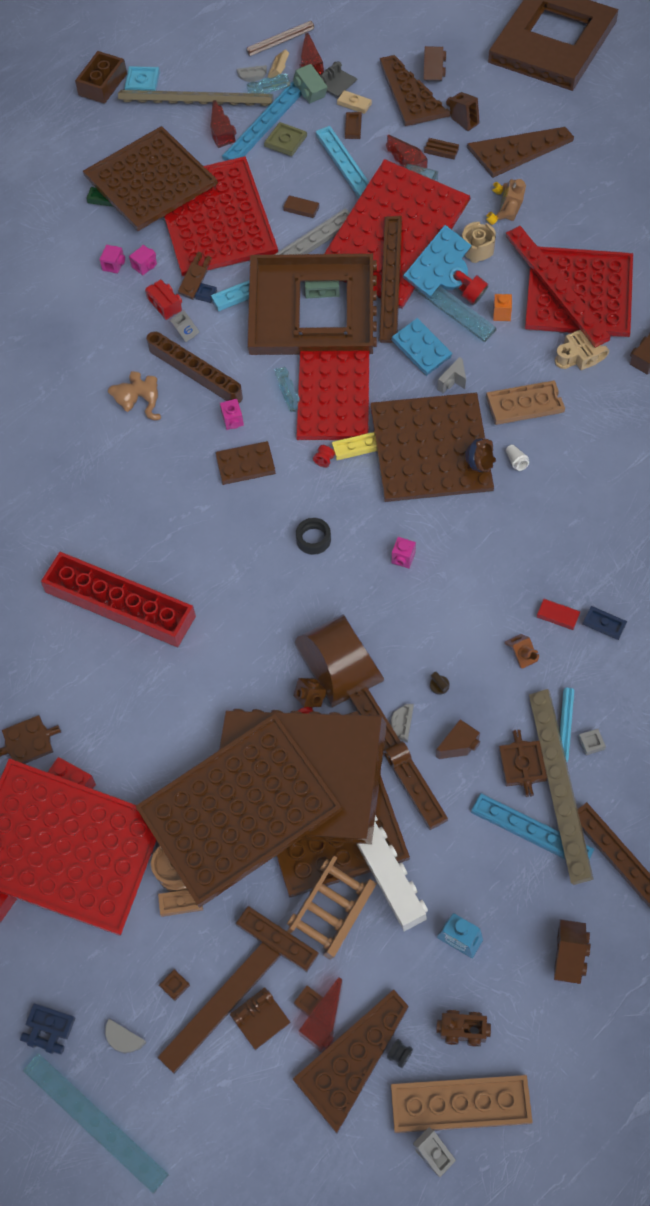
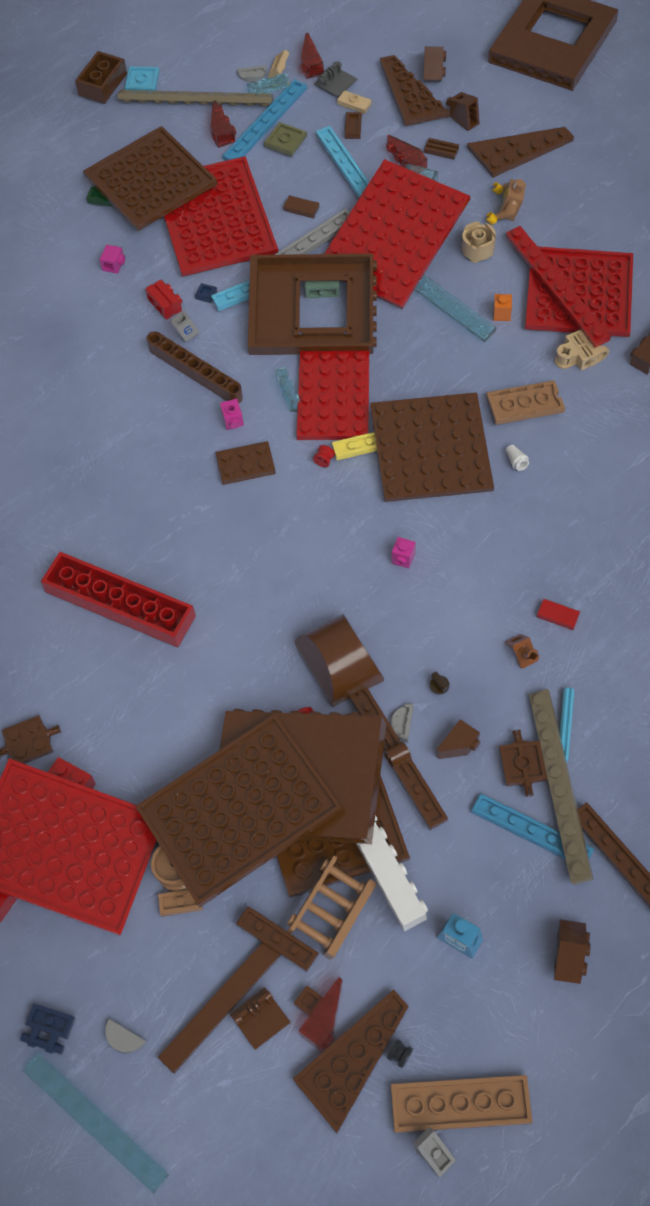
medium nougat animal [108,371,161,420] -> none
dark pink brick [129,245,157,276] -> none
reddish brown tile [159,969,190,1001] -> none
reddish brown hinge [178,251,212,300] -> none
axle [246,21,314,56] -> none
sand green brick [293,64,328,104] -> none
reddish brown brick [293,678,326,708] -> none
black tyre [296,518,331,555] -> none
reddish brown tile [379,216,402,343] -> none
dark azure plate [391,318,453,376] -> none
dark azure plate [403,225,489,305] -> none
reddish brown brick [436,1010,491,1047] -> none
light grey slope [437,357,466,393] -> none
reddish brown hair [465,438,496,472] -> none
light grey plate [578,729,606,755] -> none
dark blue plate [583,606,627,640] -> none

